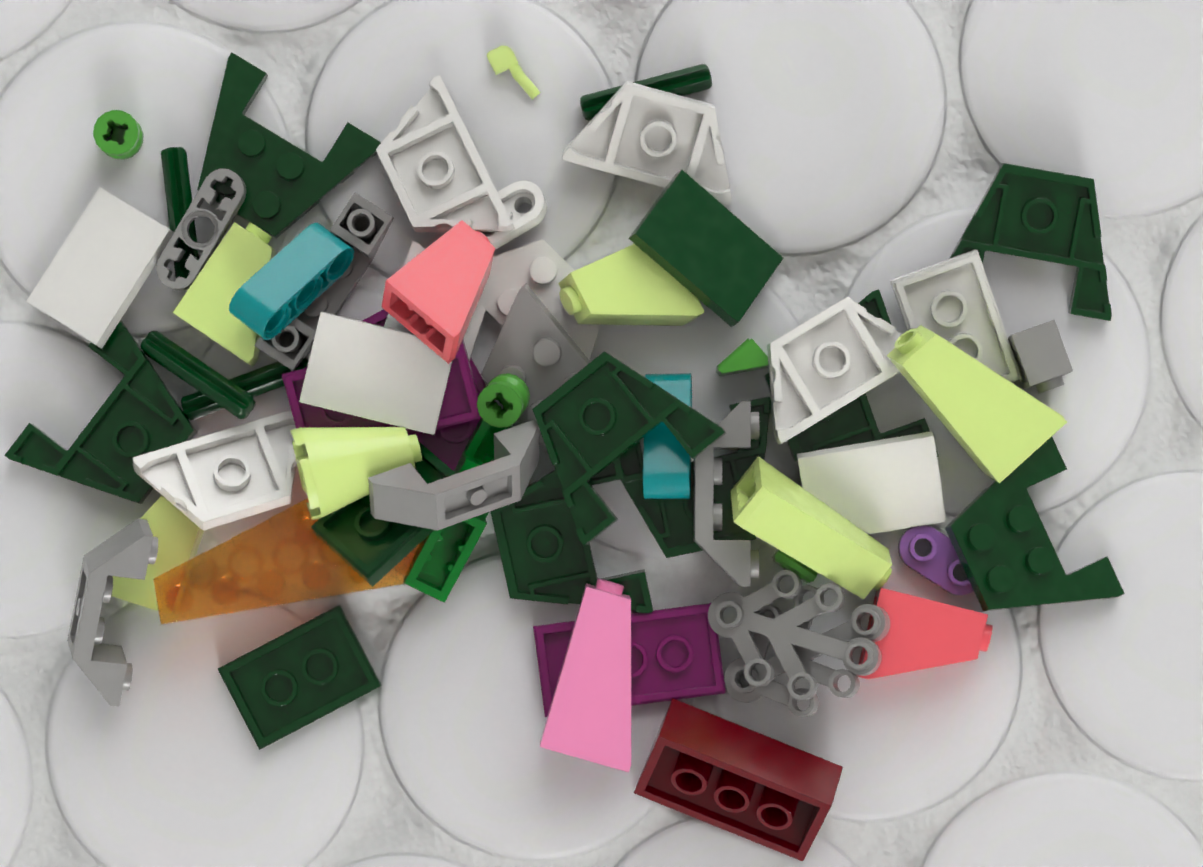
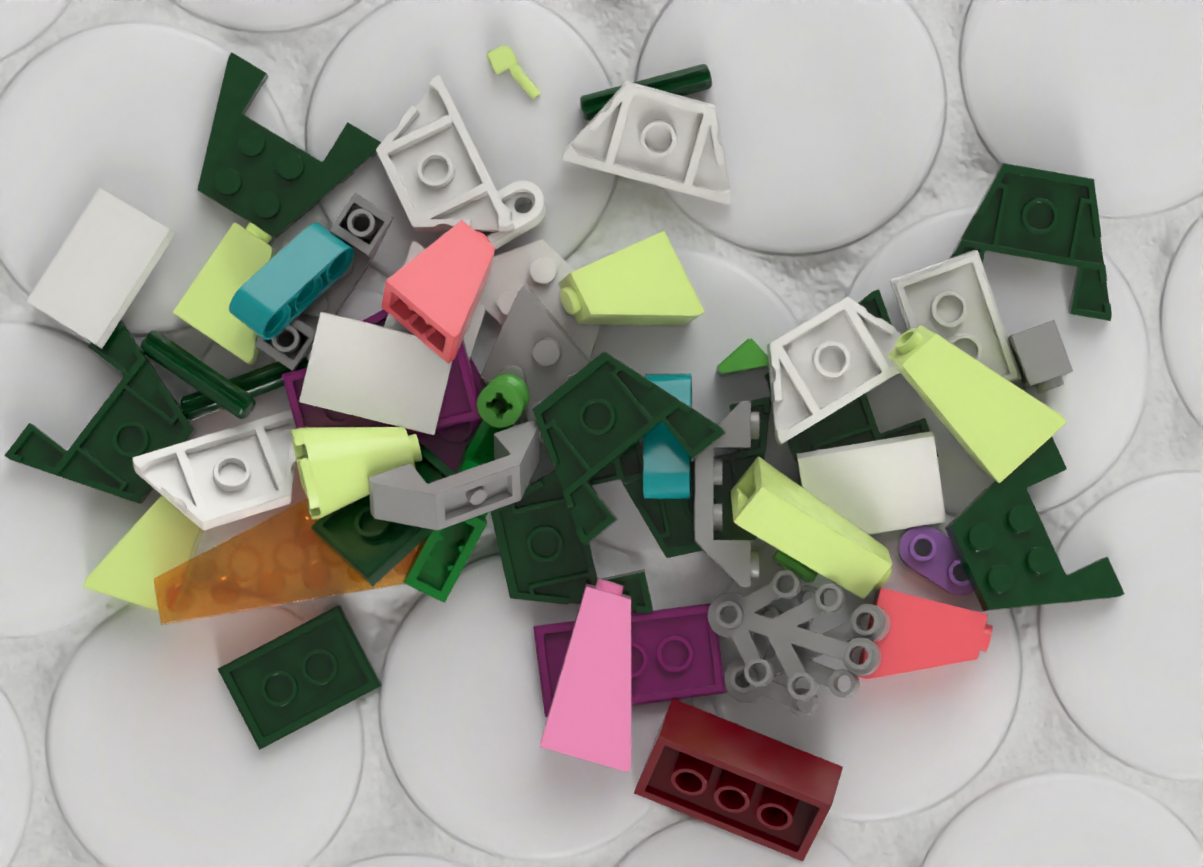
light grey slope [67,519,158,706] -> none
bright green wheel [93,110,144,160] -> none
light grey beam [156,169,247,291] -> none
dark green axle [161,147,199,279] -> none
dark green tile [628,170,783,327] -> none

